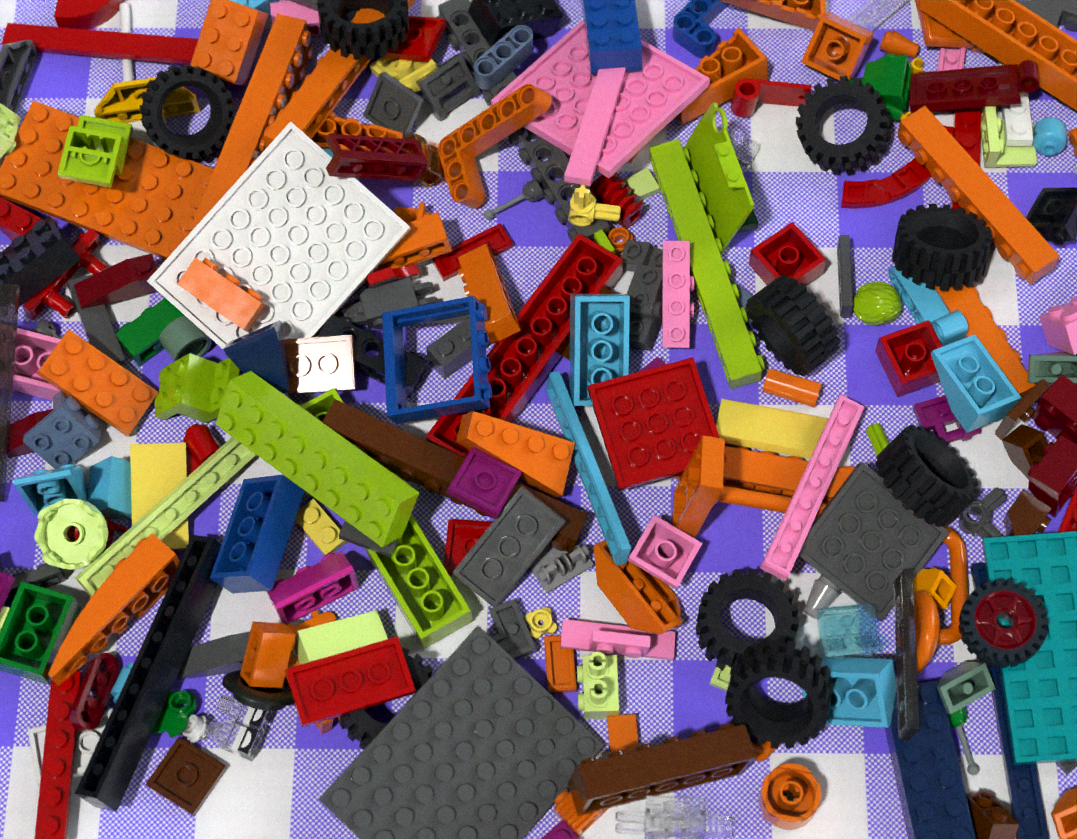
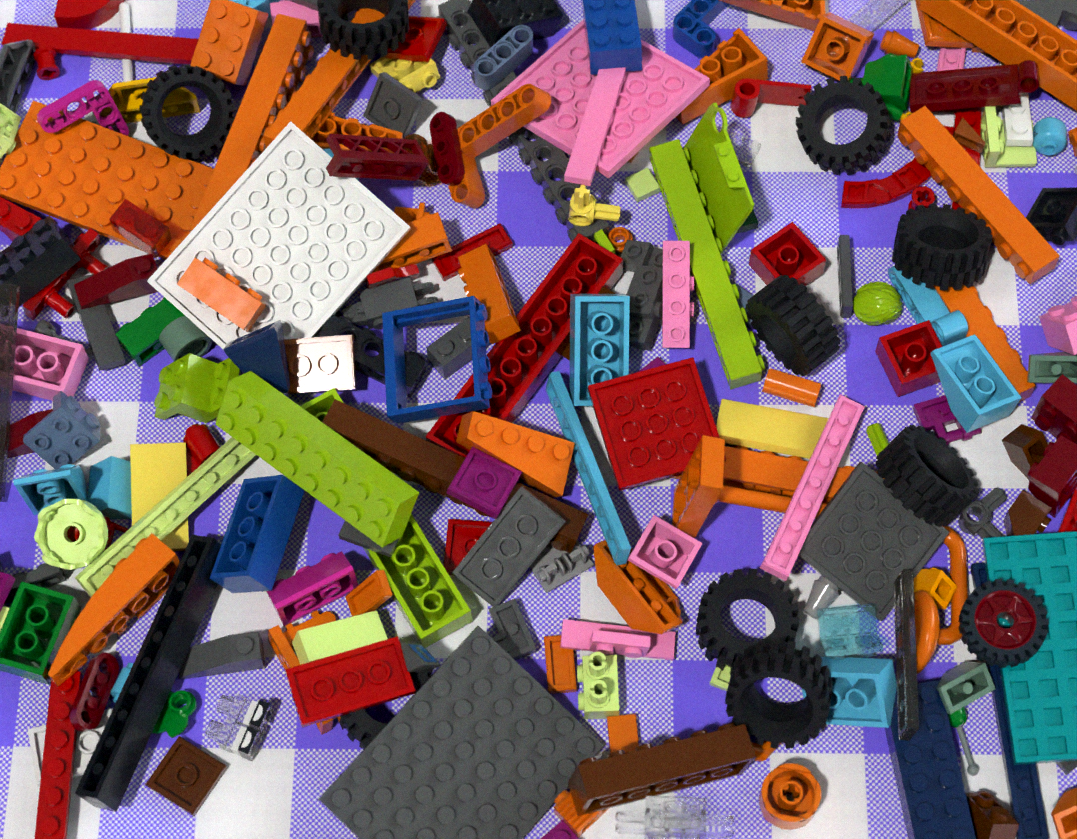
orange plate [36,329,158,436] -> none
lime bracket [57,115,133,188] -> none
white plate [182,715,209,743] -> none
pearl dark grey wheel [222,670,294,711] -> none
orange brick [240,621,295,688] -> none
light yellow plate [295,499,348,556] -> none
dark grey plate [416,54,480,121] -> none
hinge [484,179,544,220] -> none
light yellow plate [525,607,557,639] -> none
red piece [590,172,645,229] -> none
reddish brown plate [995,379,1051,440] -> none
none -> red bush [33,46,60,80]
none -> dark pink beam [37,80,129,136]
none -> clear red brick [109,199,172,259]
none -> orange tile [345,570,393,616]
none -> dark grey slope [401,642,440,673]
none -> dark red plate [430,112,465,186]
none -> red bush [908,186,935,210]
none -> dark orange piece [953,117,986,154]

